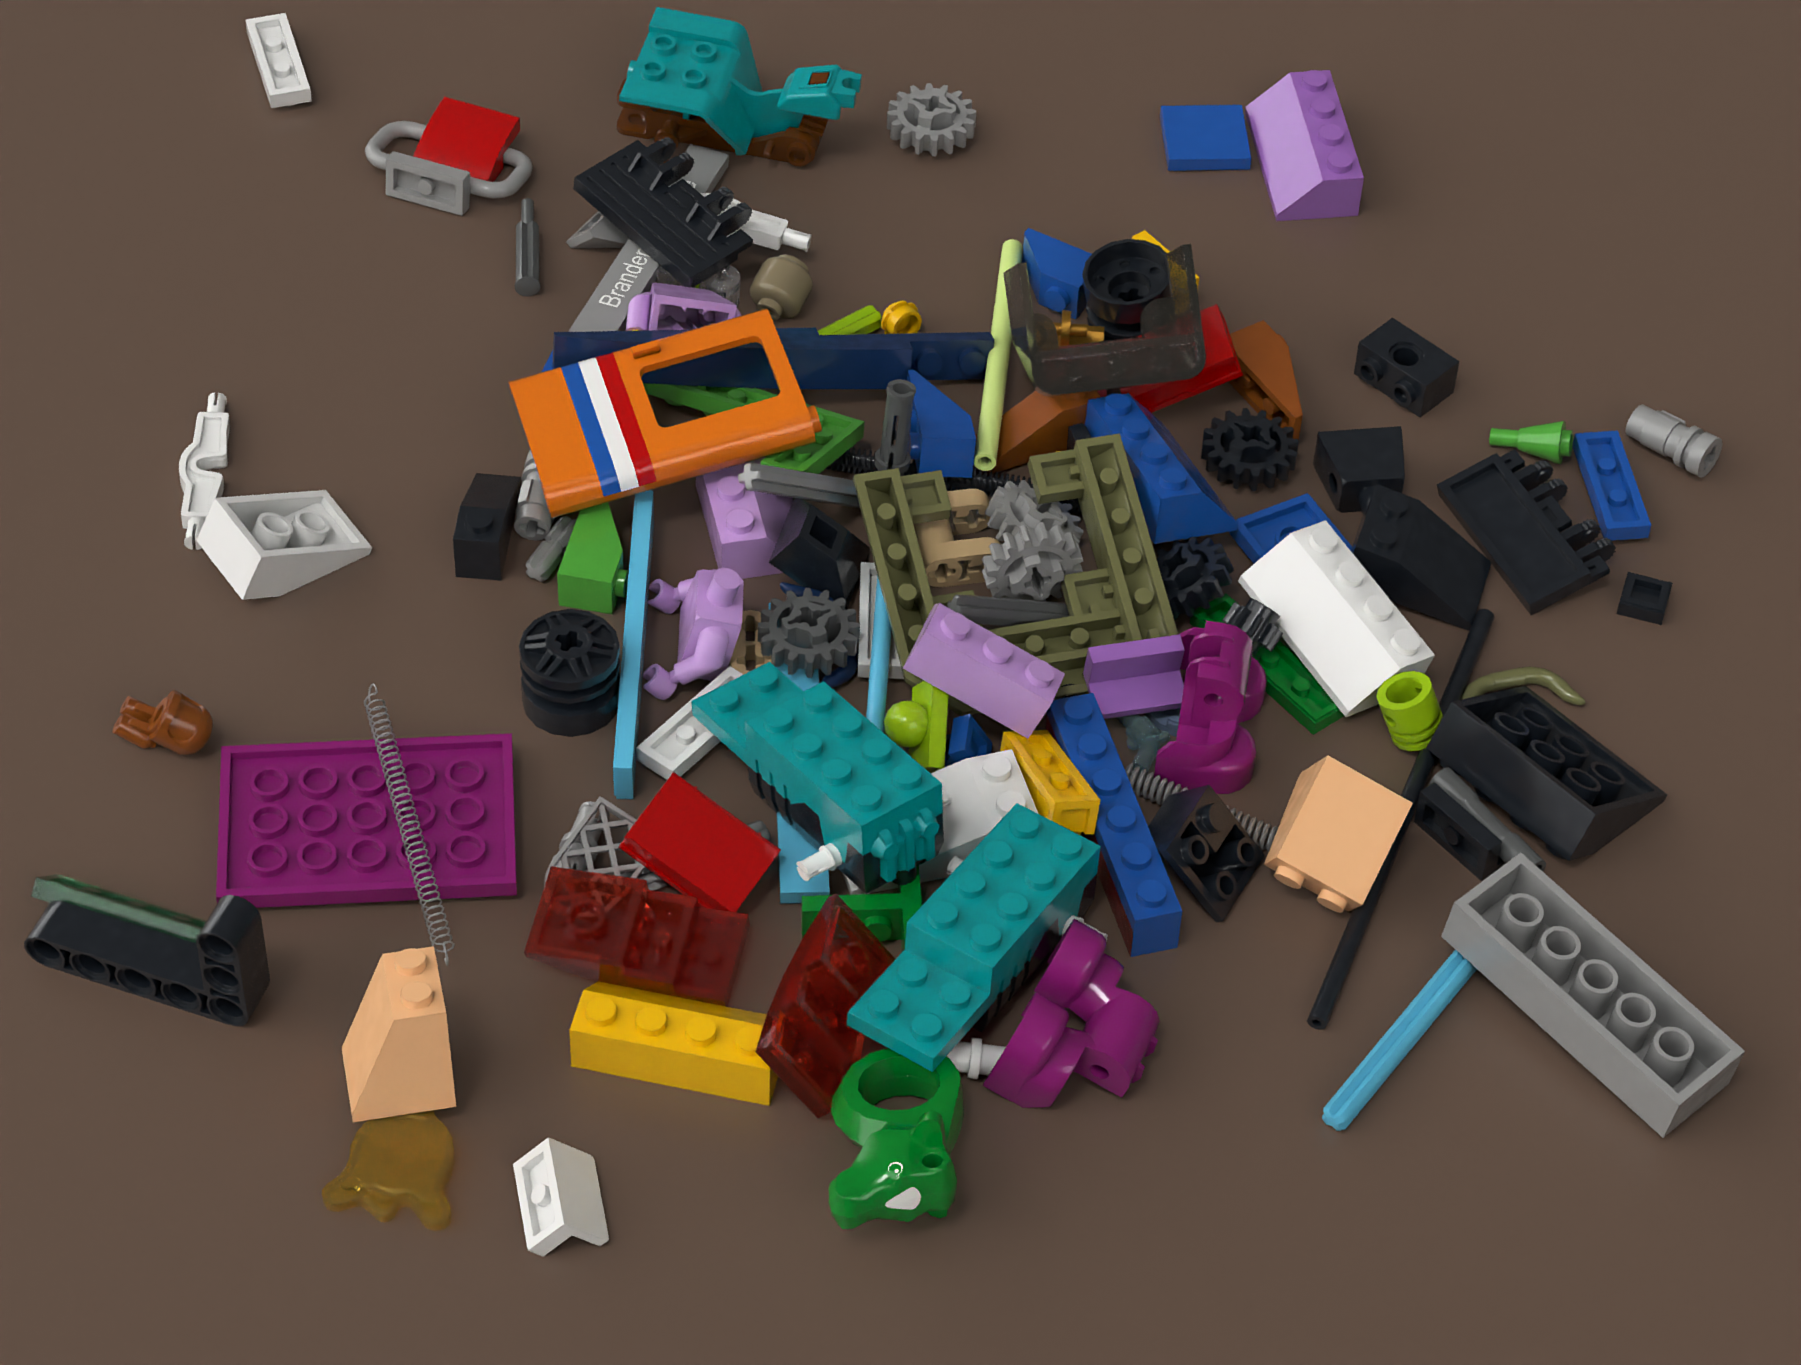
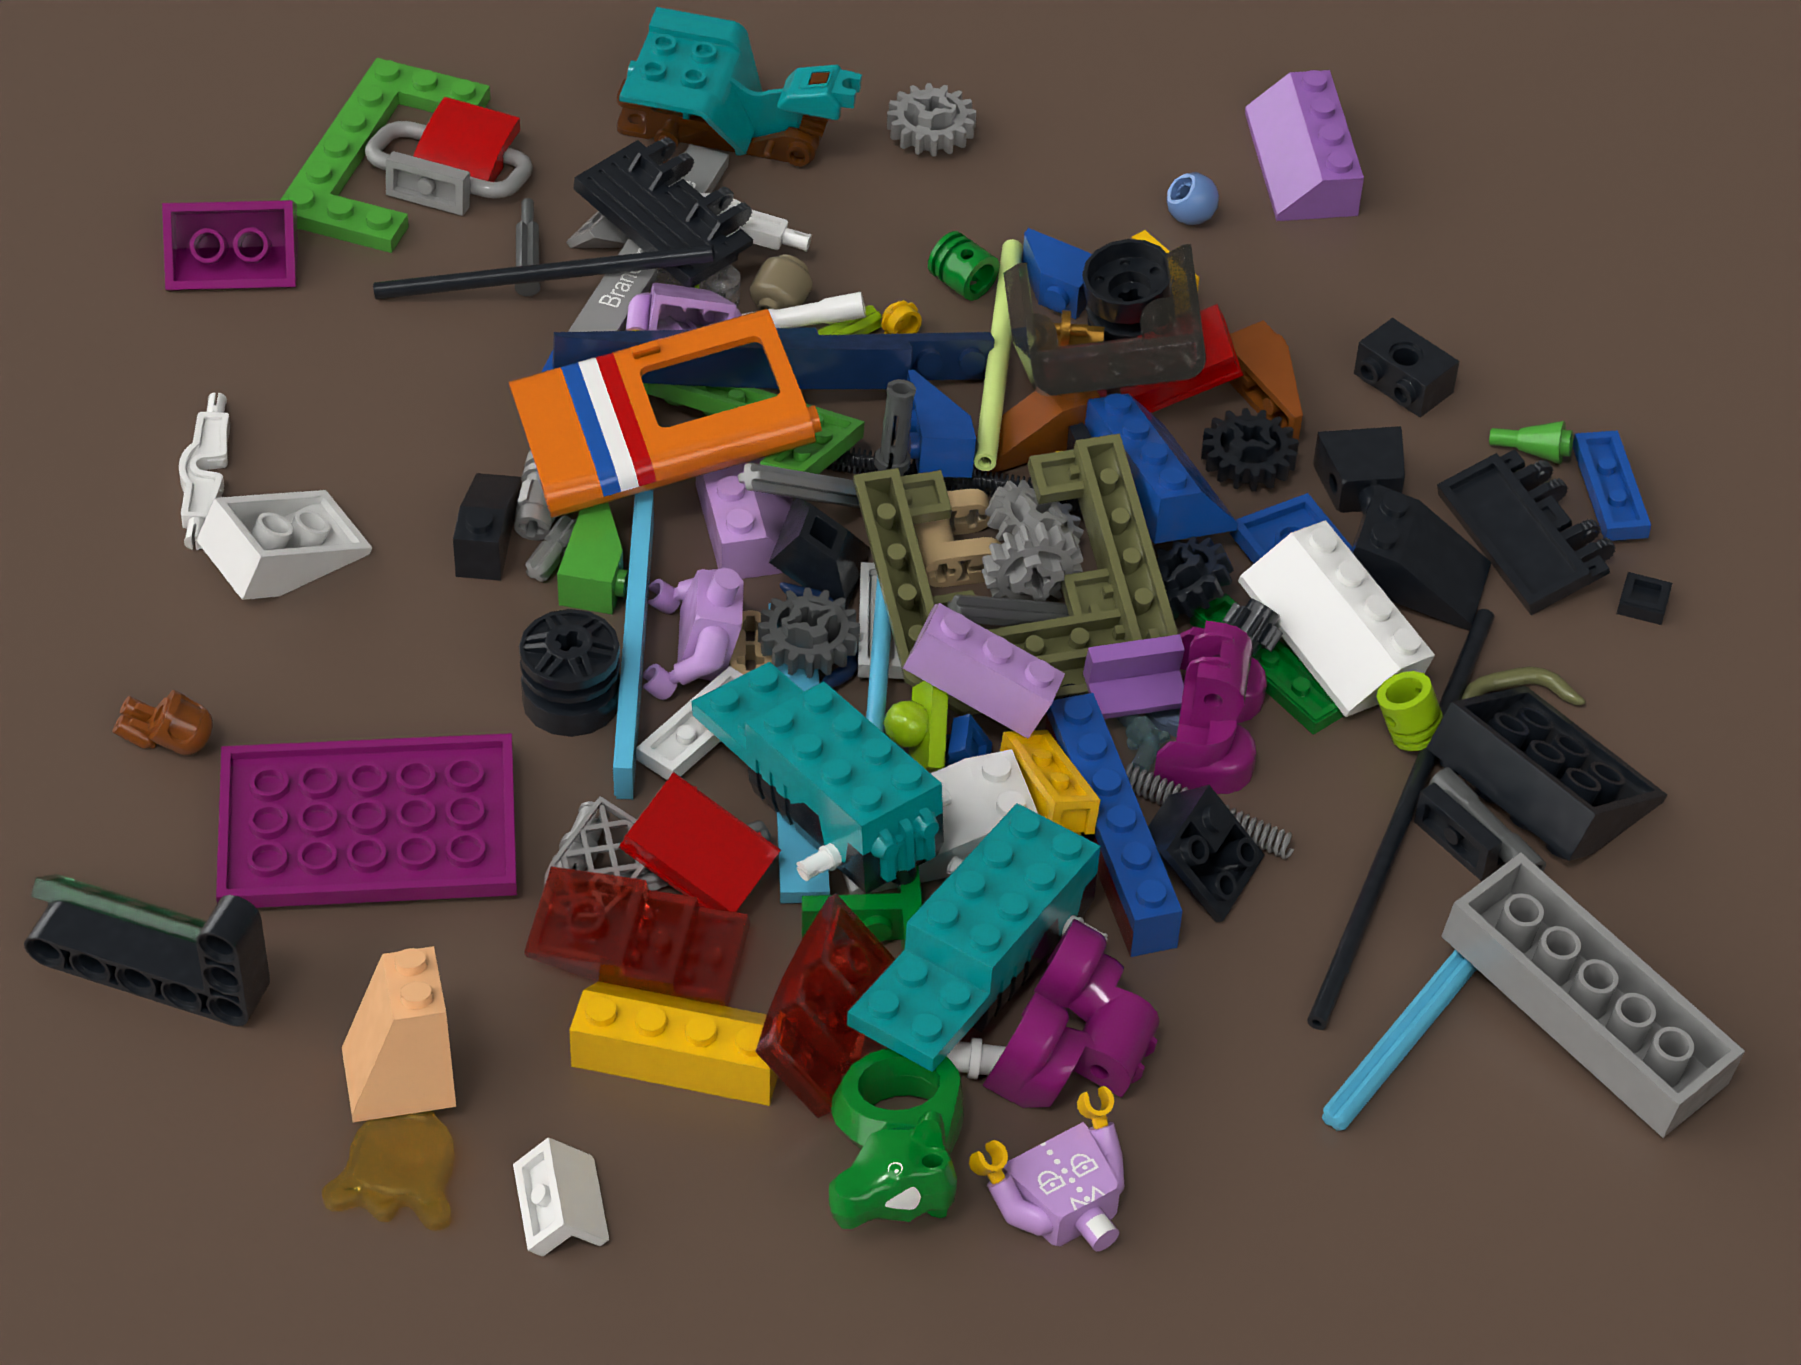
white plate [245,13,312,108] -> none
light grey piece [364,683,455,966] -> none
blue tile [1160,105,1251,171] -> none
light nougat slope [1264,755,1413,913] -> none
light grey axle [1625,404,1723,478] -> none
none -> magenta slope [162,200,298,290]
none -> bright green plate [280,58,491,253]
none -> black piece [373,245,715,299]
none -> white piece [741,292,866,328]
none -> green piece [928,231,1000,301]
none -> lavender torso [969,1086,1125,1252]
none -> medium blue piece [1166,172,1219,226]

